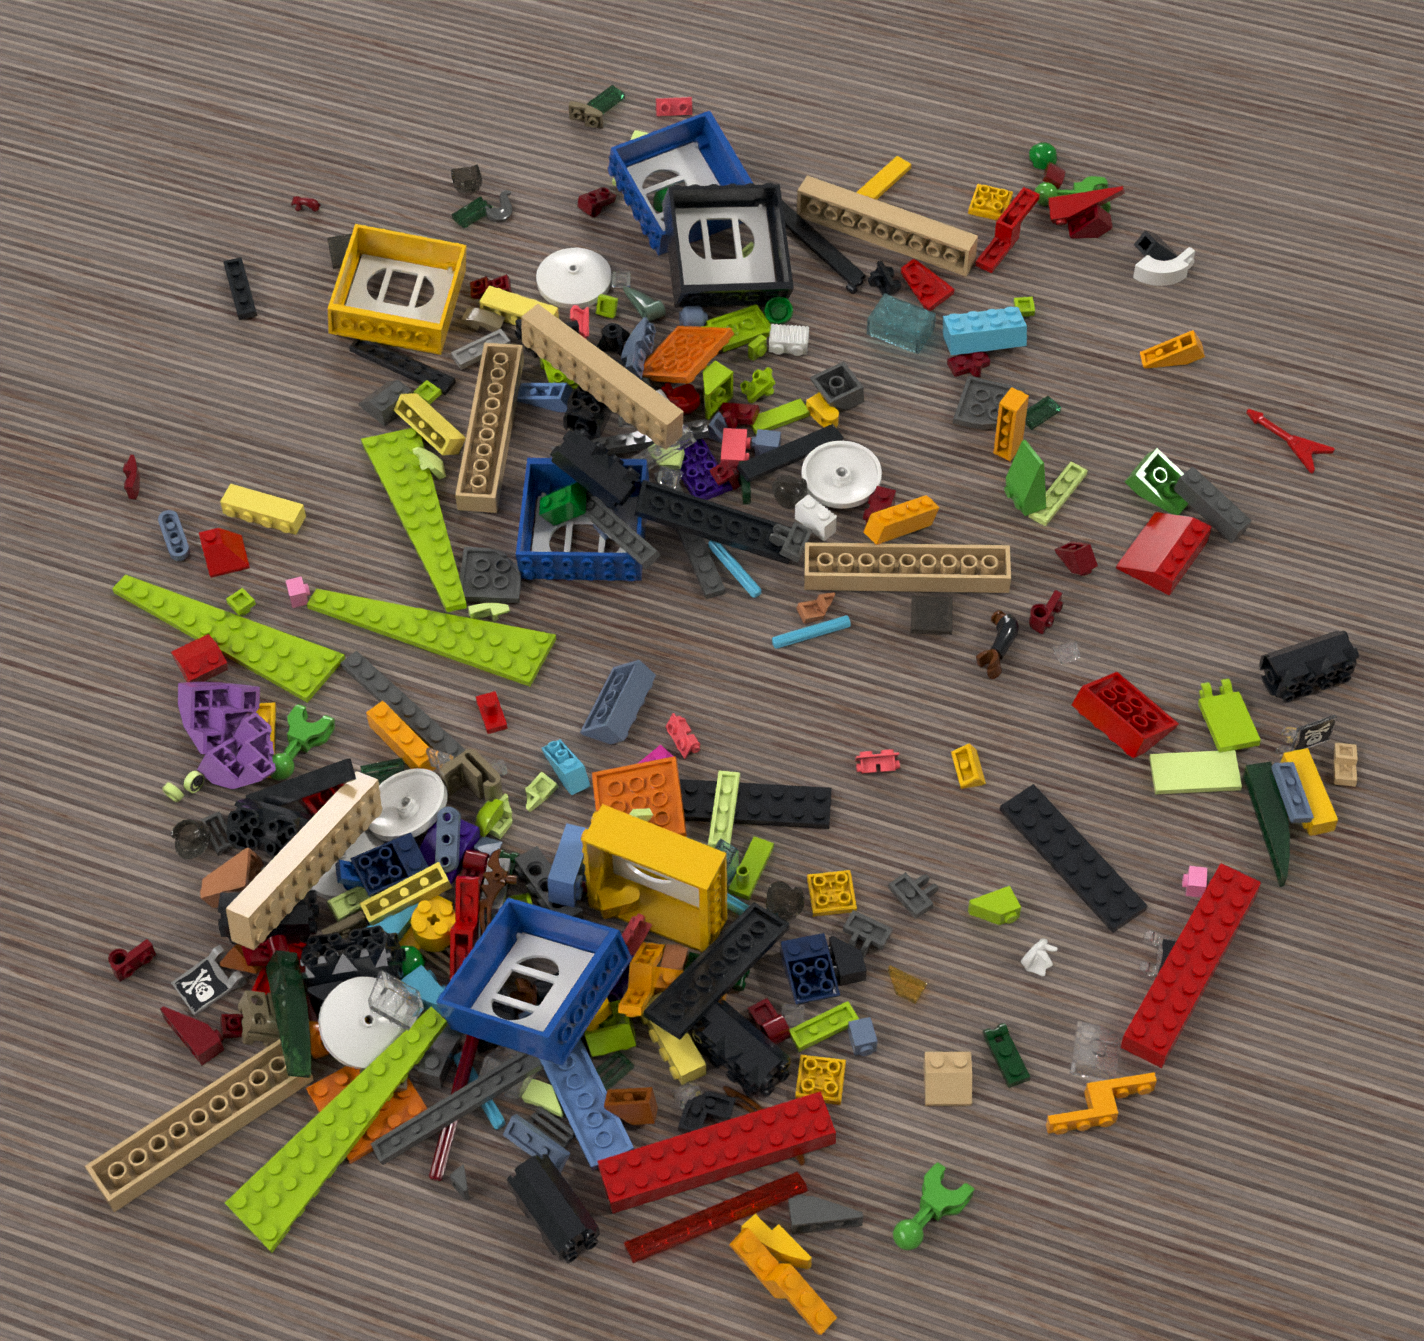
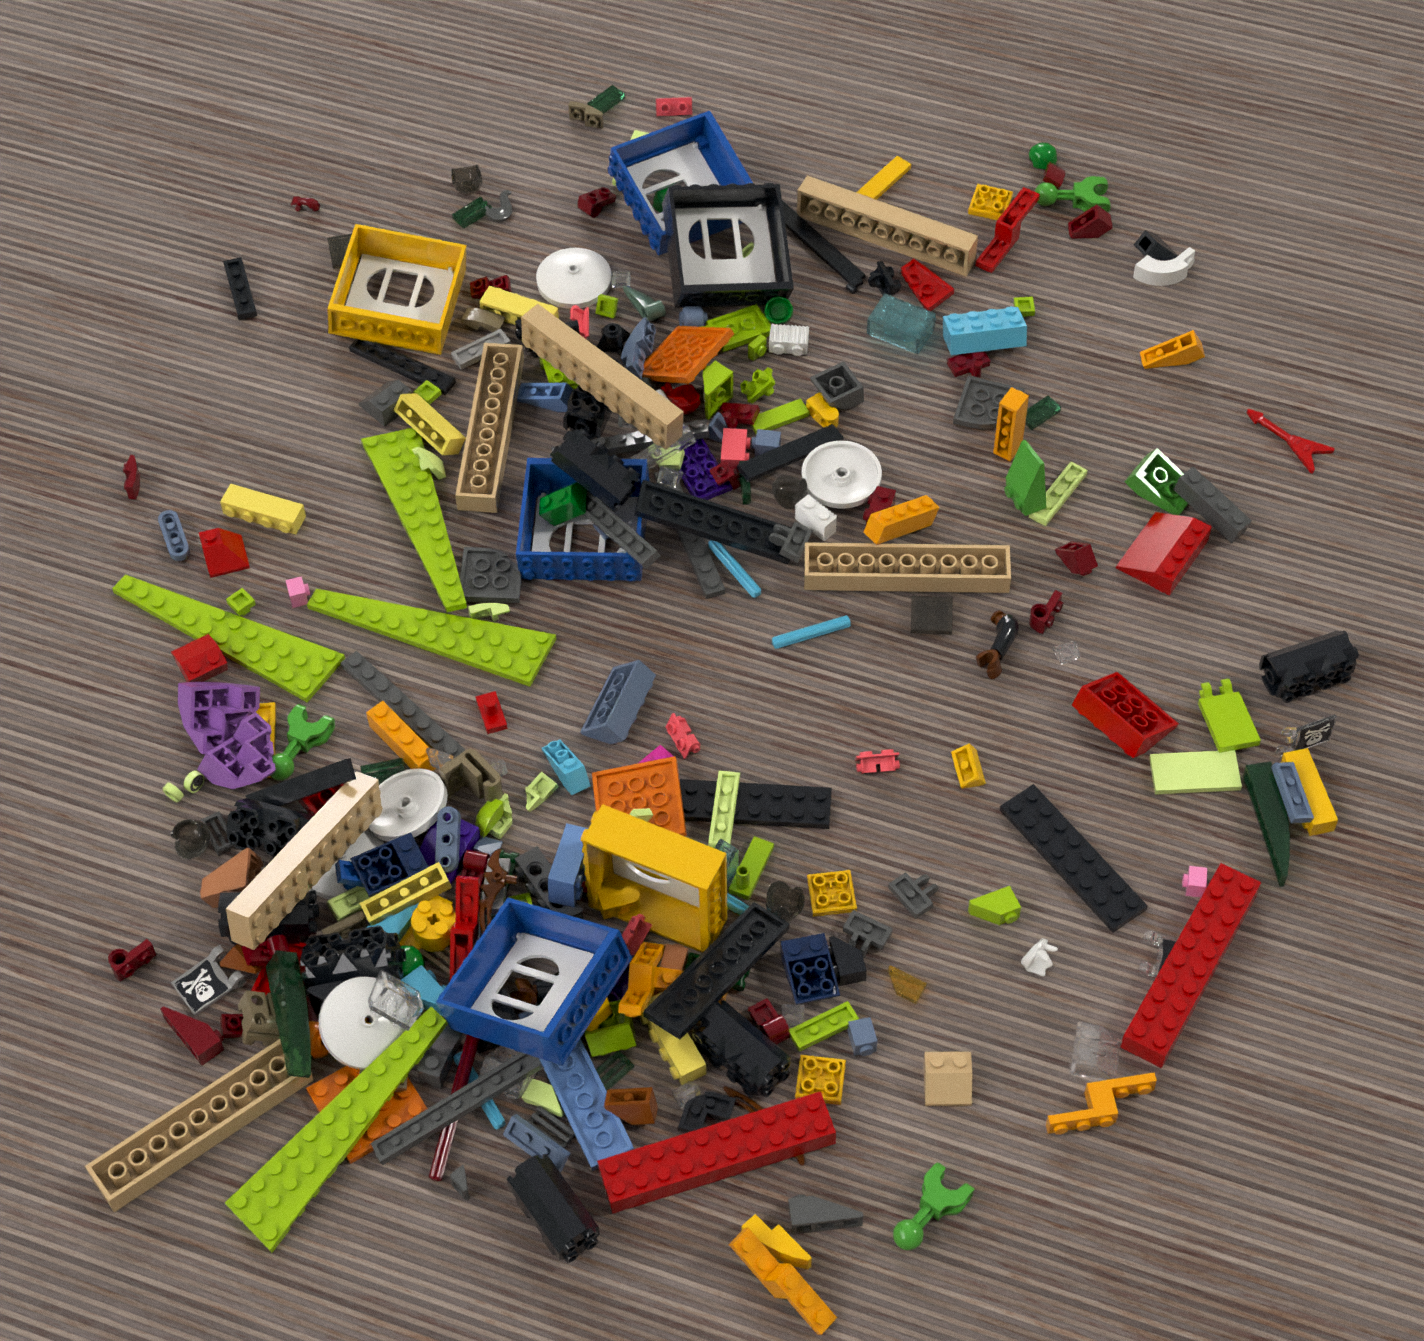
clear red plate [623,1171,808,1263] -> none
nougat slope [796,592,835,624] -> none
dark green plate [983,1023,1031,1088] -> none
red slope [1048,186,1125,225] -> none
tan slope [1333,743,1358,787] -> none

